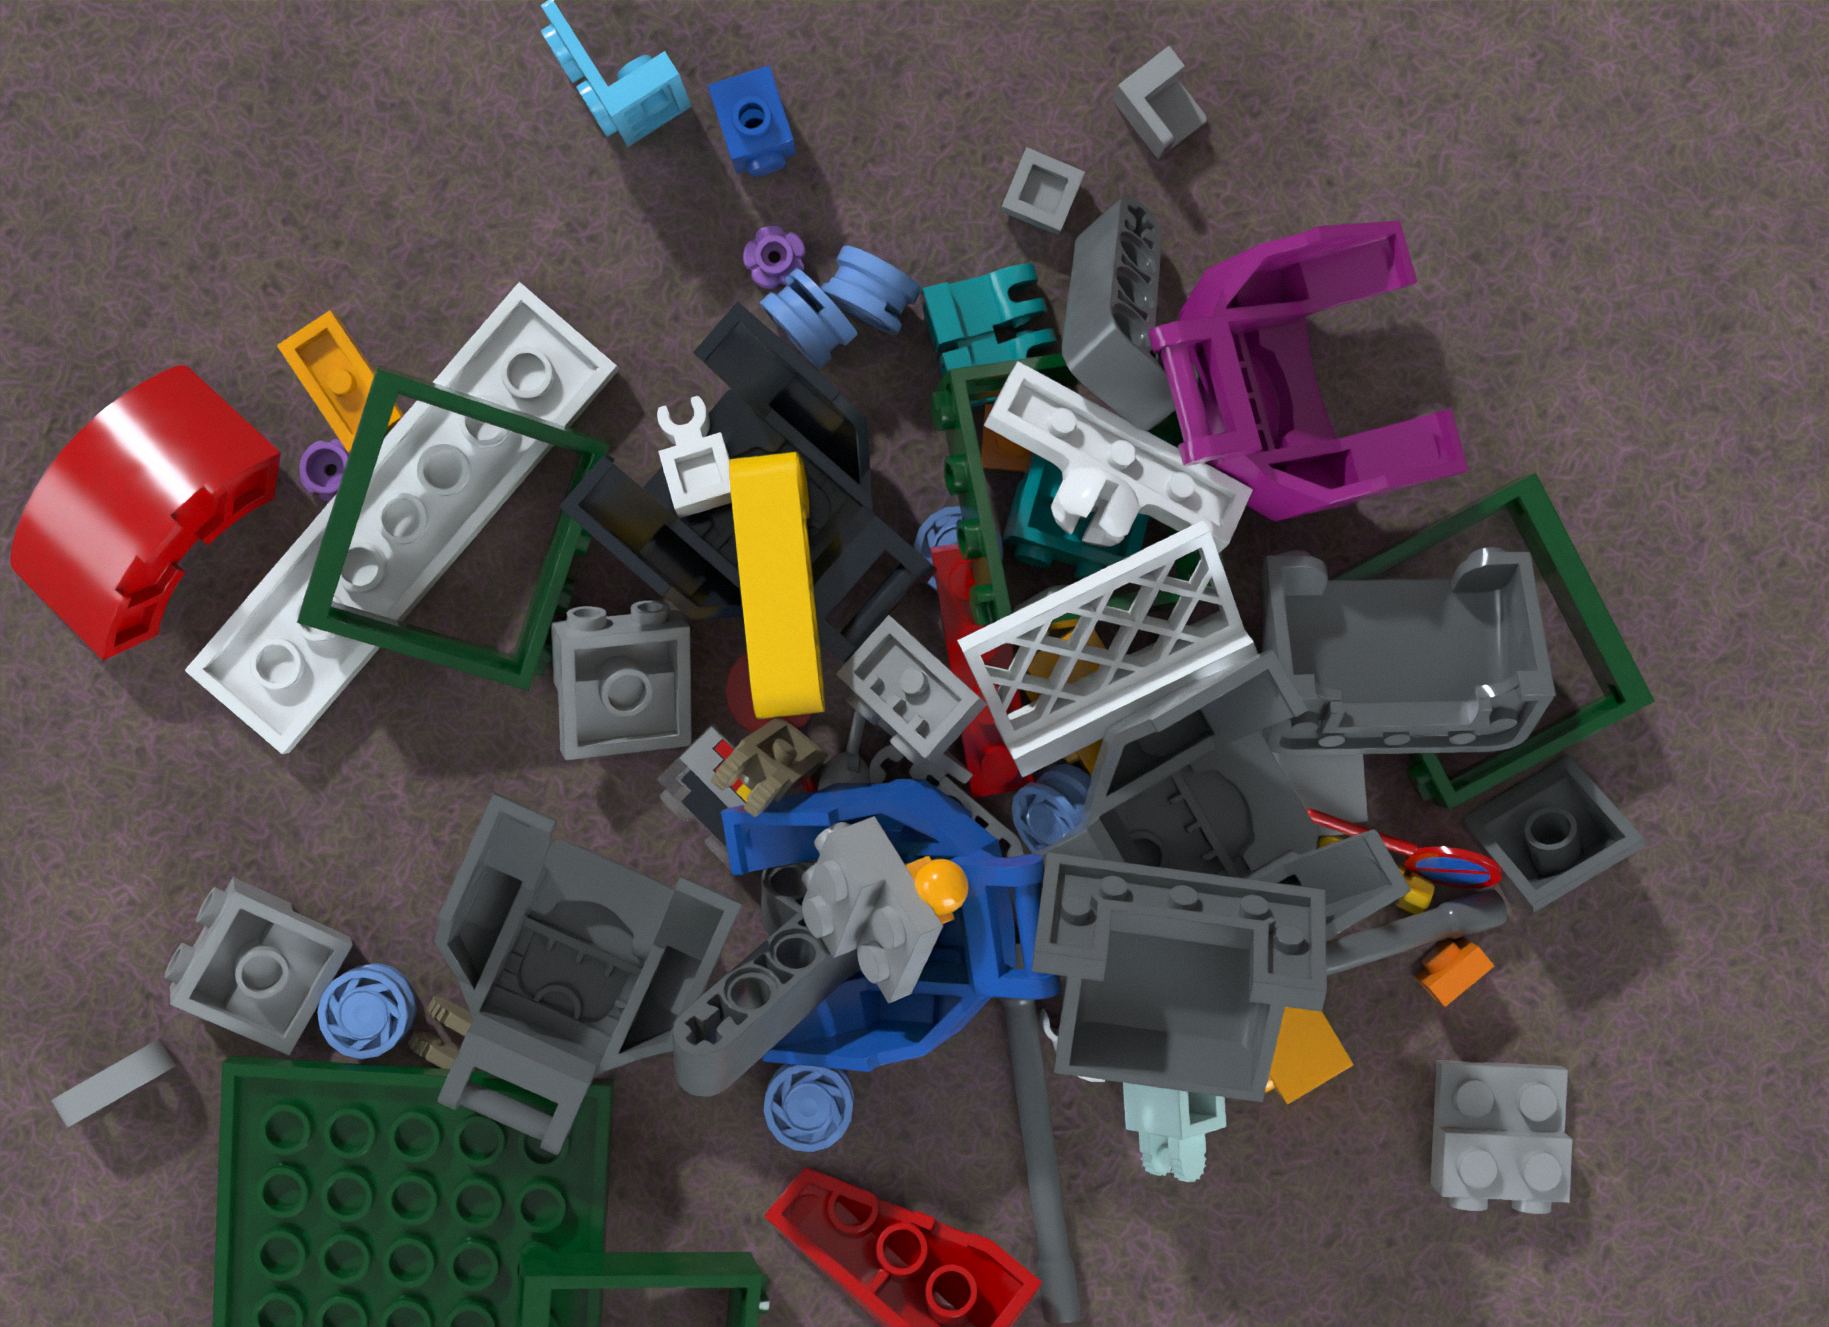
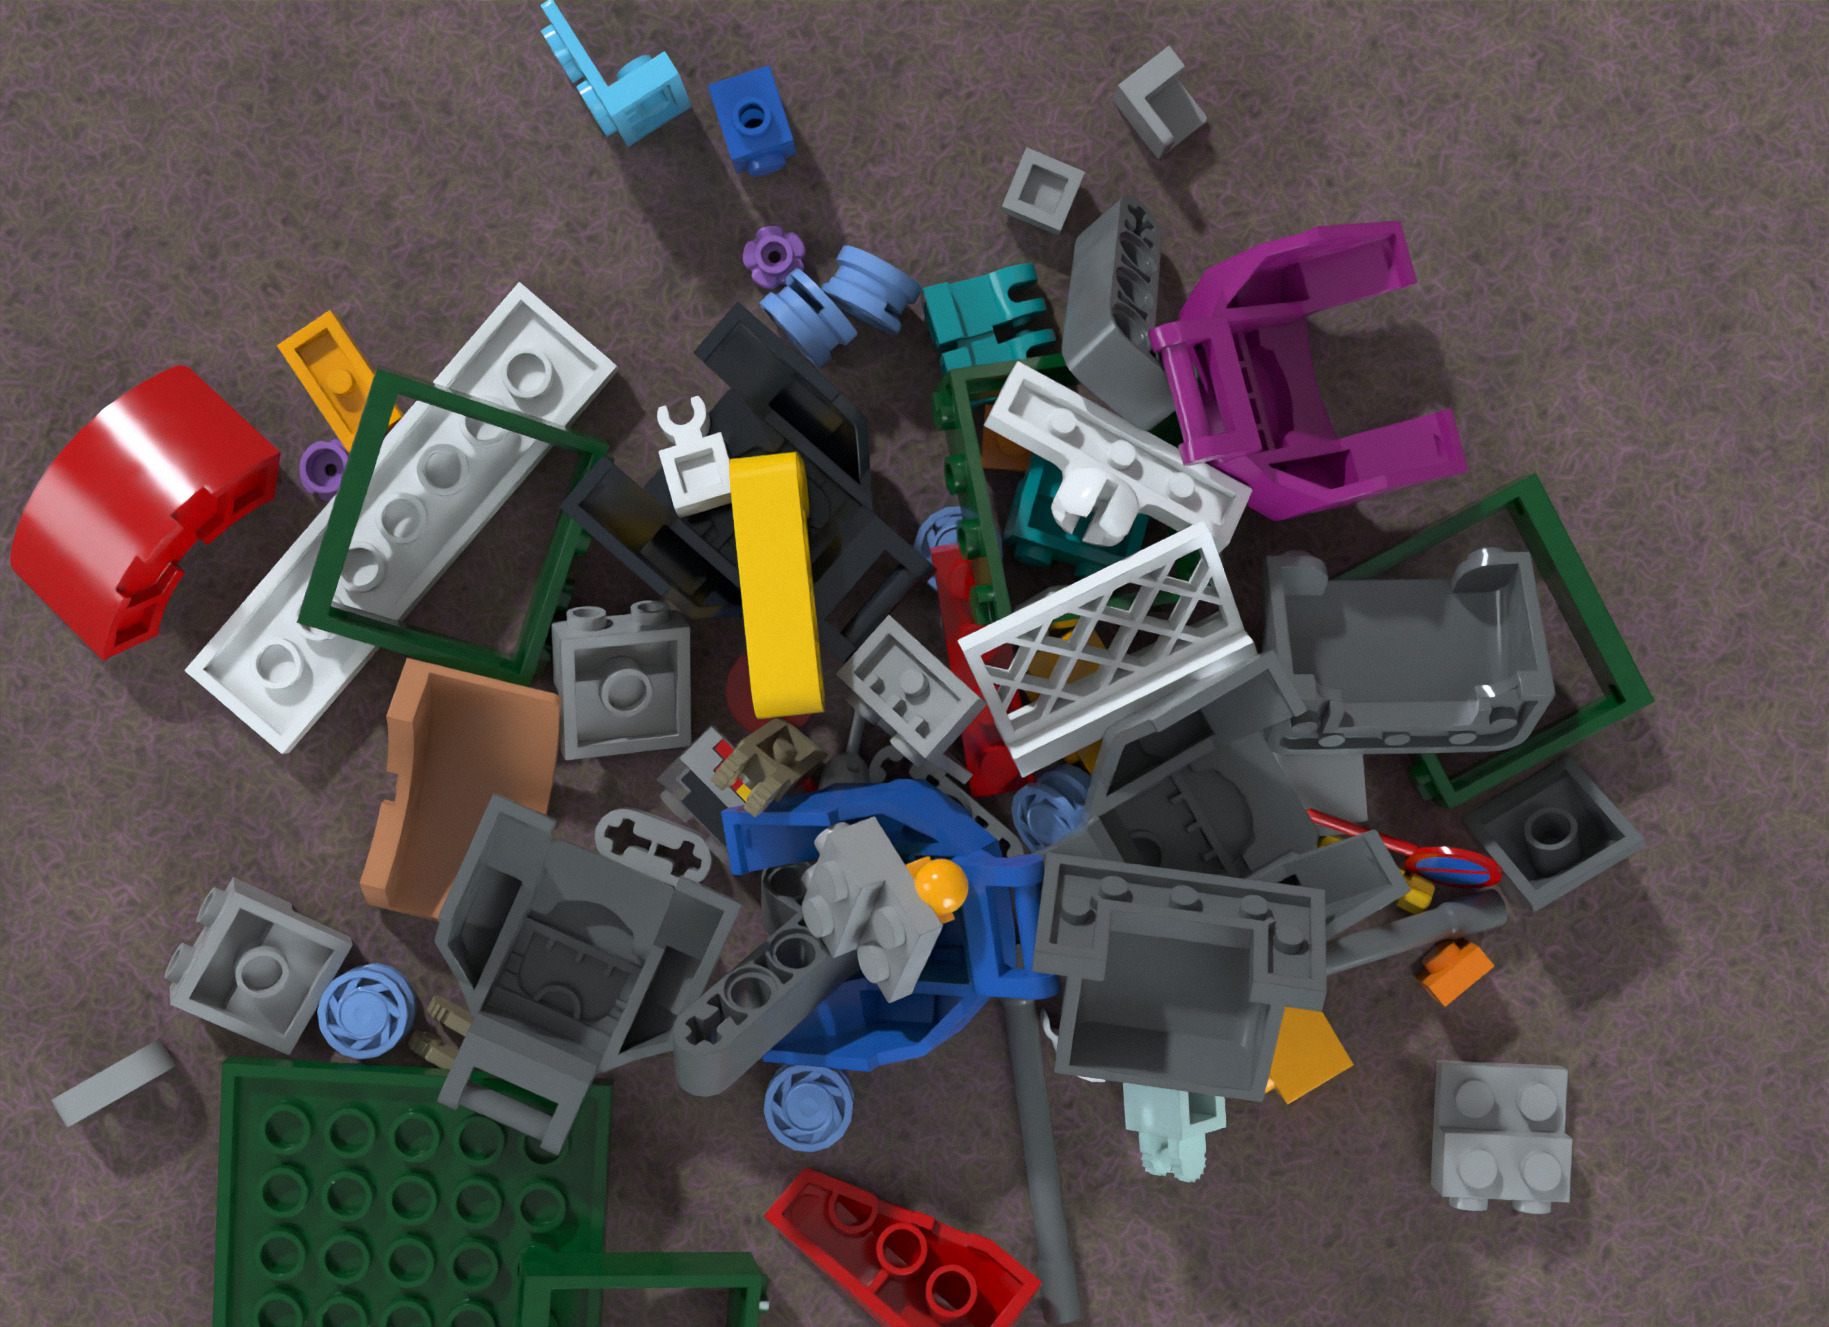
none -> nougat panel [359,658,562,922]
none -> light grey beam [594,806,714,887]

